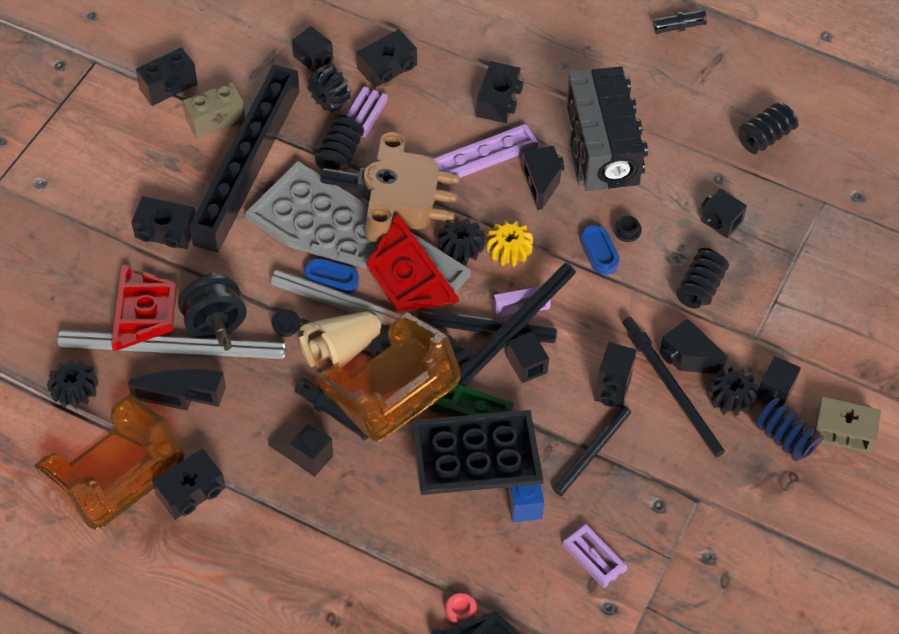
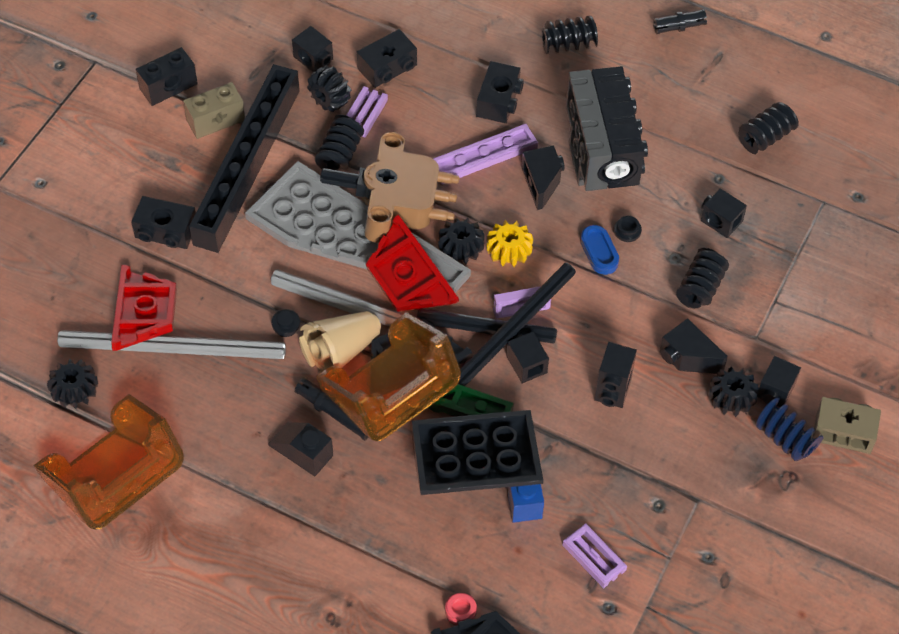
black slope [128,369,226,411] -> none
black brick [152,448,226,520] -> none
black wheel [178,273,247,351] -> none
blue tile [304,259,359,294] -> none
black bar [553,406,631,496] -> none
black bar [622,317,725,458] -> none
none -> black piece [542,15,598,54]

